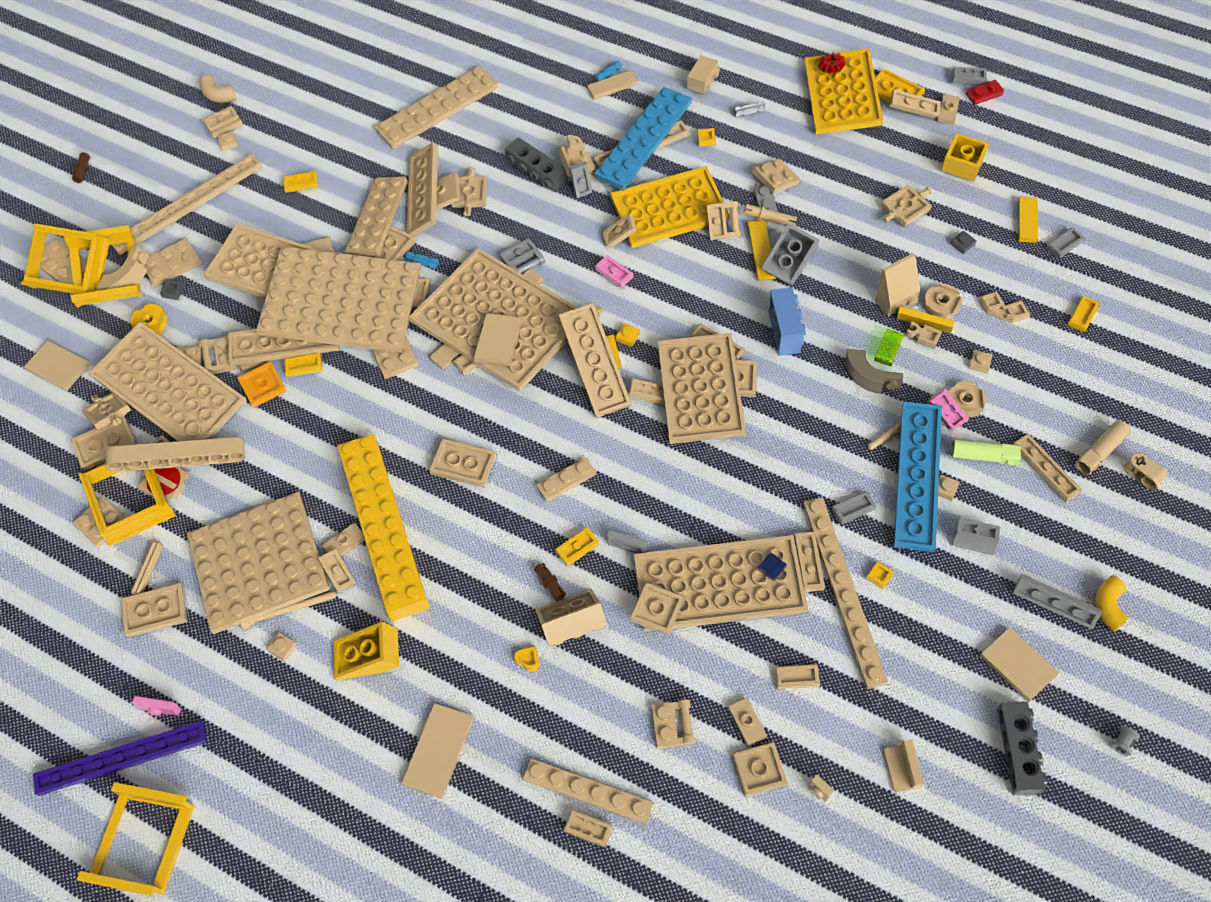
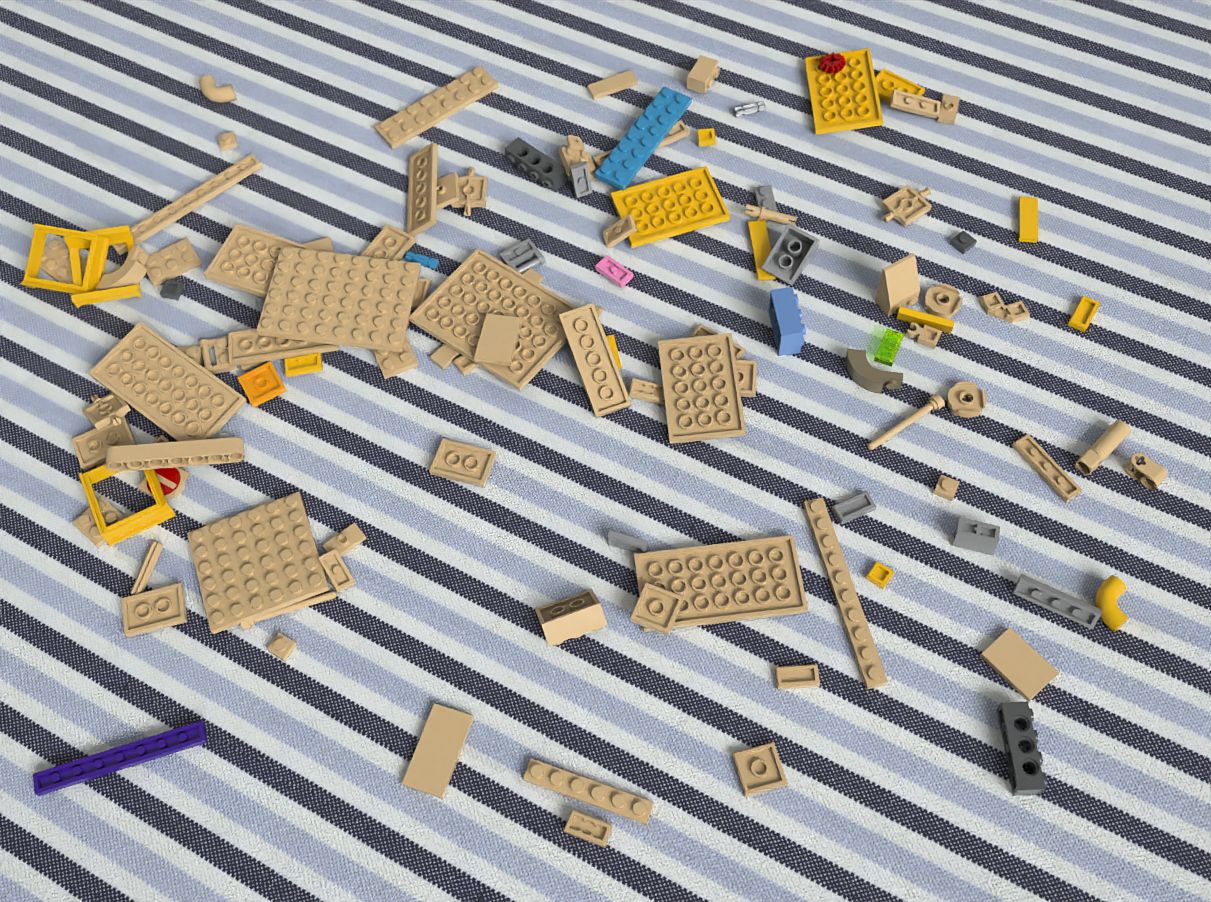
tan tile [24,340,90,391] -> none
reddish brown pin [72,152,90,183] -> none
yellow piece [77,782,194,896] -> none
yellow plate [130,304,168,335] -> none
bright pink plate [132,696,181,716] -> none
tan plate [203,106,243,138] -> none
yellow plate [283,171,319,193] -> none
yellow slope [333,622,399,680] -> none
yellow brick [337,433,430,622] -> none
tan plate [345,177,408,256] -> none
yellow tile [514,645,540,672] -> none
reddish brown pin [534,563,566,601] -> none
tan plate [536,457,596,502] -> none
yellow plate [555,527,600,567] -> none
dark azure axle [594,61,622,82] -> none
yellow plate [616,323,640,347] -> none
tan plate [652,699,696,749] -> none
tan plate [707,201,742,240] -> none
tan plate [728,698,767,747] -> none
tan plate [752,158,800,194] -> none
clear blue tile [758,552,787,581] -> none
tan plate [794,531,825,592] -> none
tan plate [809,775,834,801] -> none
tan panel [884,739,924,792] -> none
dark azure plate [893,402,942,552] -> none
bright pink plate [929,388,969,430] -> none
yellow brick [941,133,990,181] -> none
yellowish green piece [951,439,1021,466] -> none
light grey plate [953,67,987,84] -> none
red plate [966,80,1004,105] -> none
tan plate [969,350,993,373] -> none
light grey tile [1046,227,1086,259] -> none
light grey bush [1111,726,1140,756] -> none

